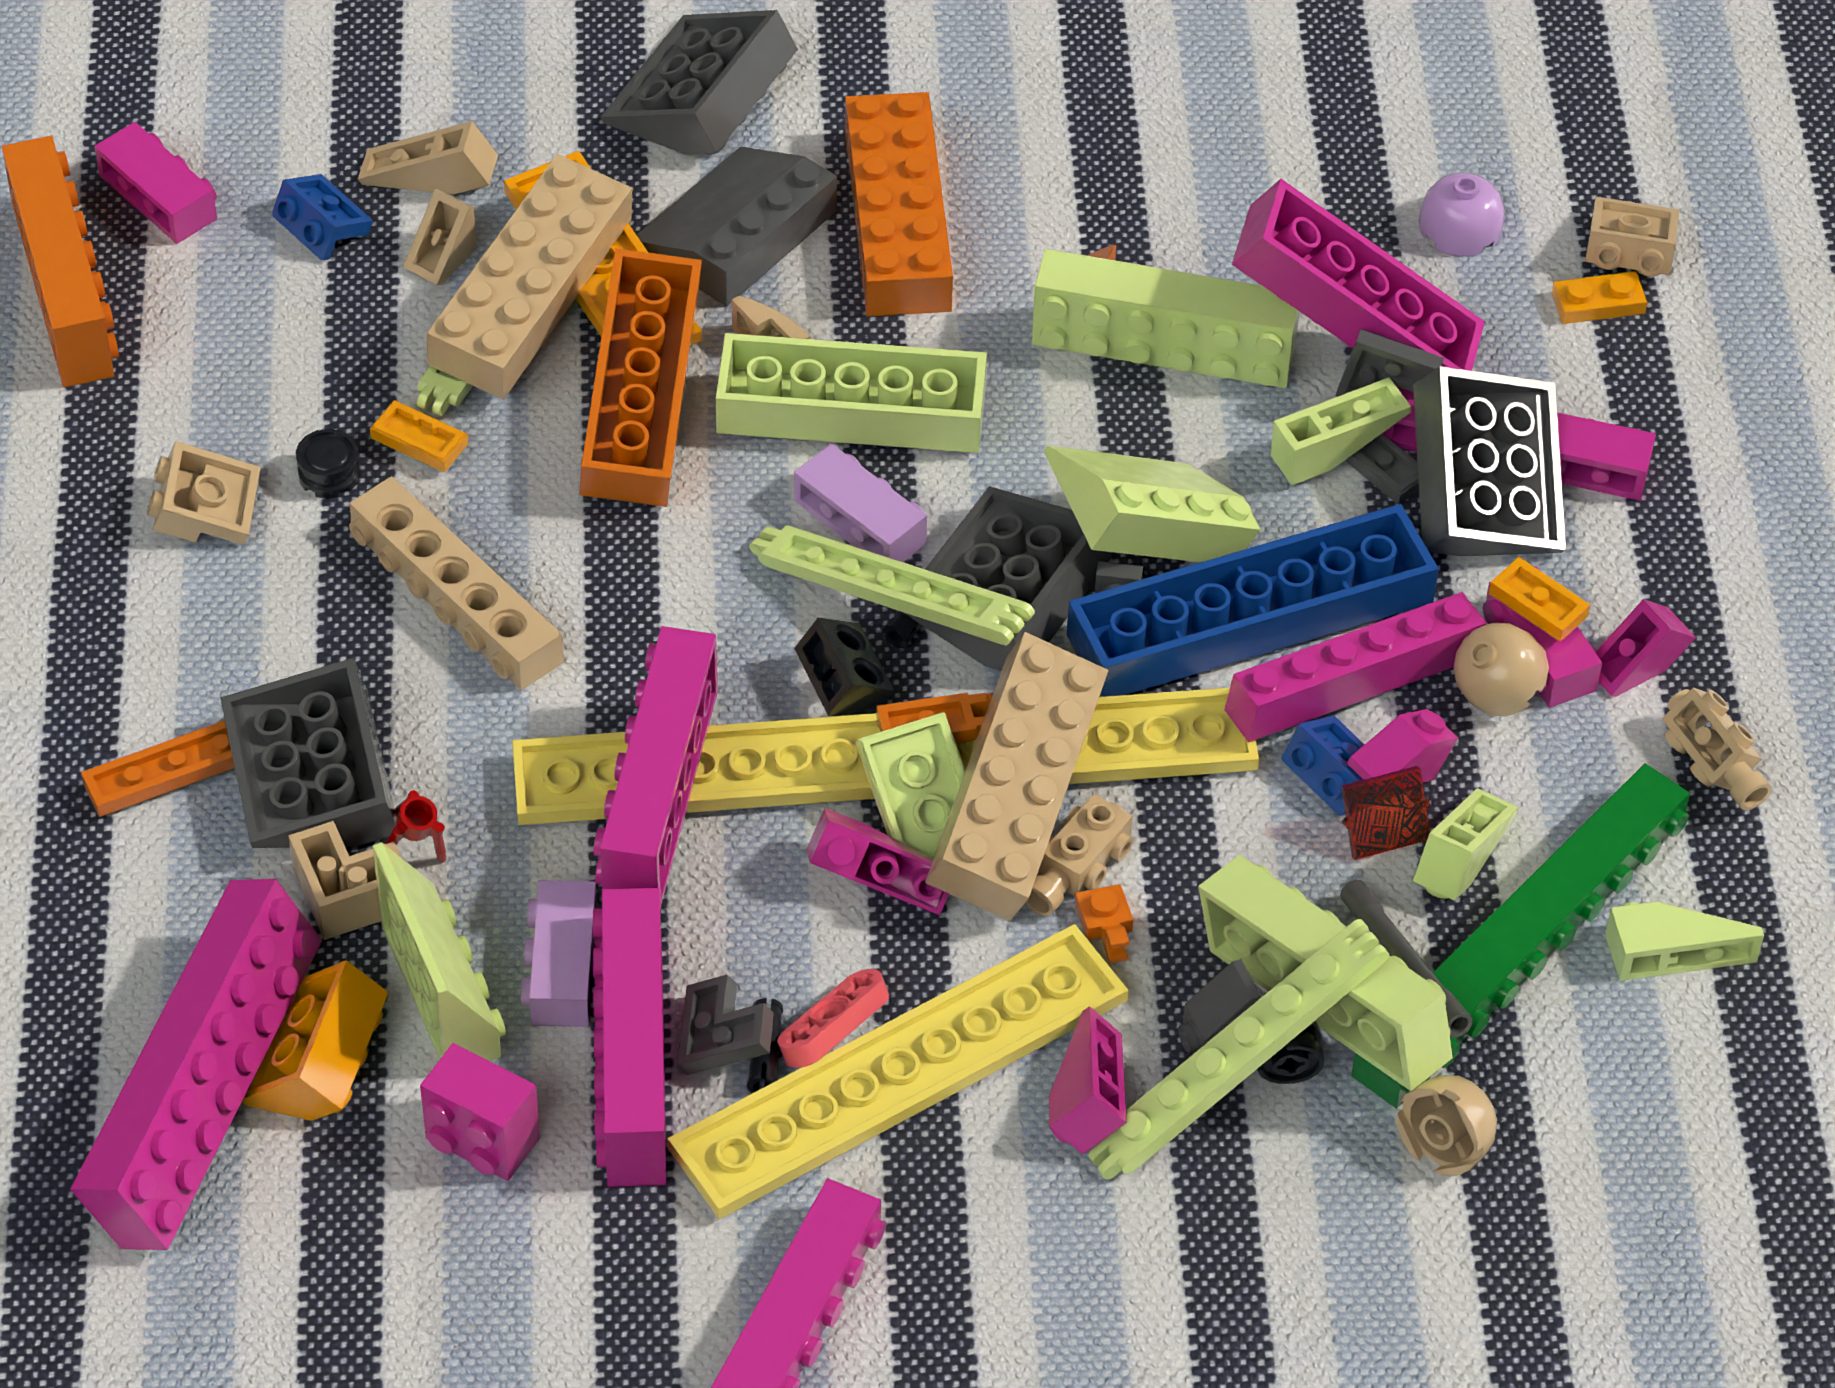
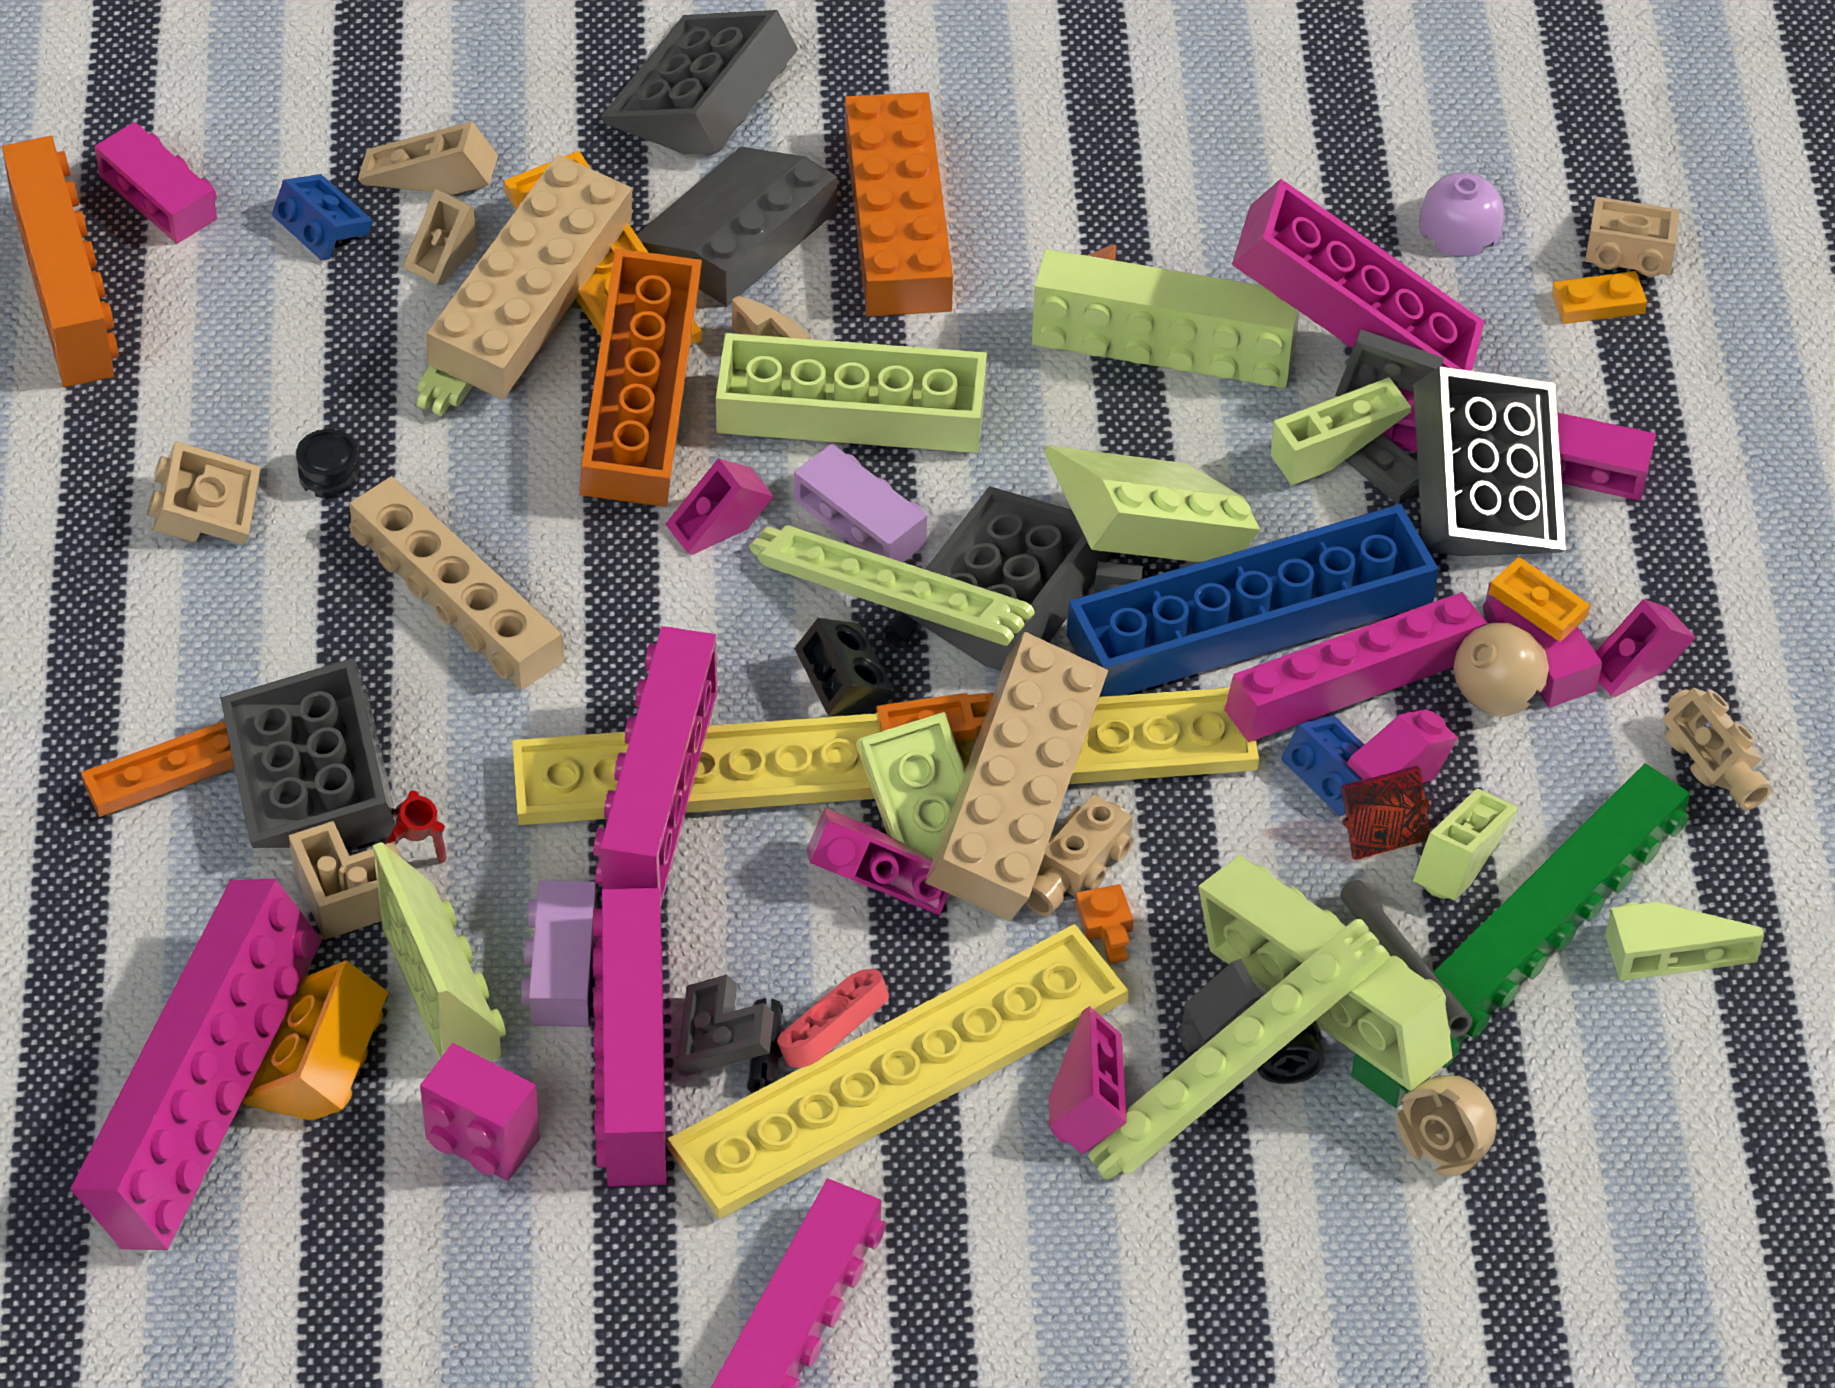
light orange plate [370,400,469,473] -> none
none -> dark pink slope [665,458,774,555]

